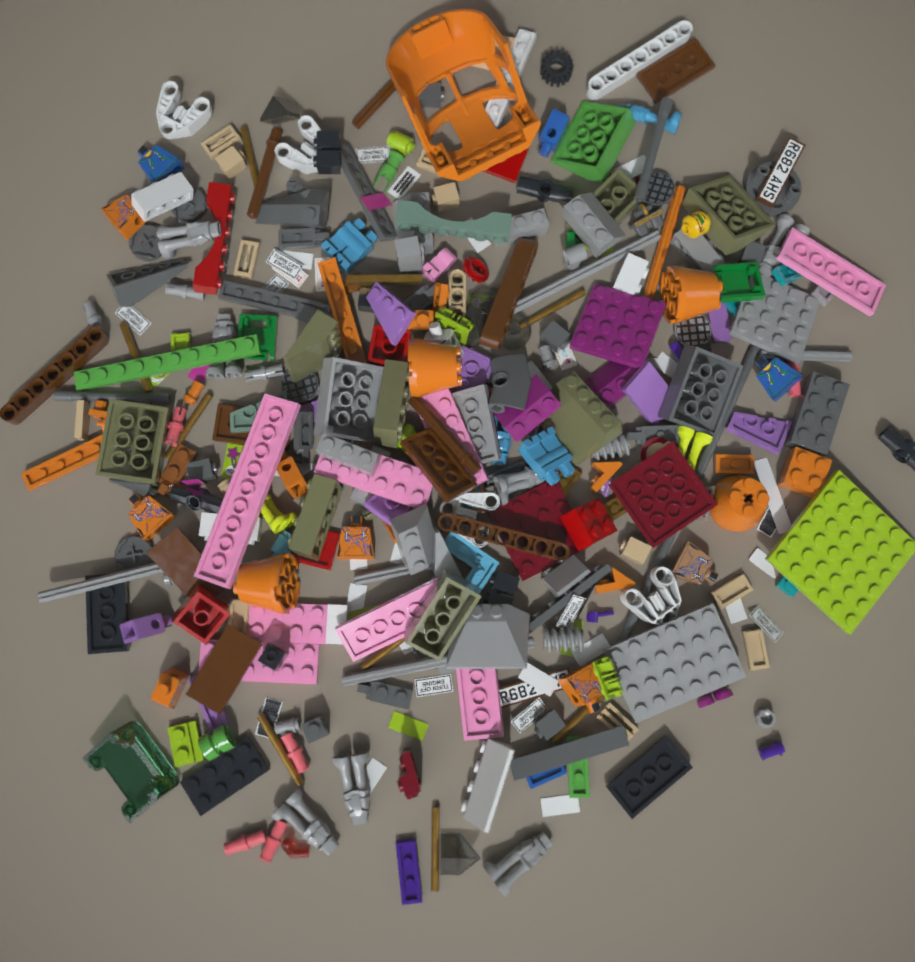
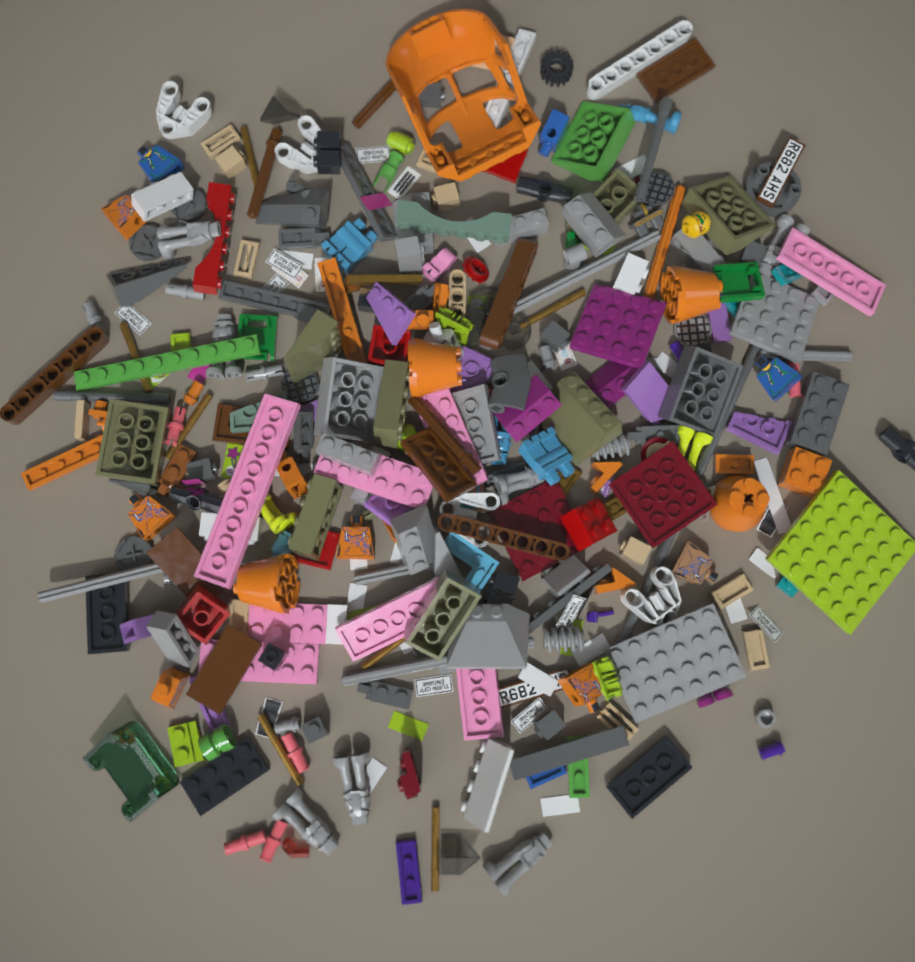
pearl gold bar [551,695,605,745] -> none
none -> light grey brick [146,611,200,667]

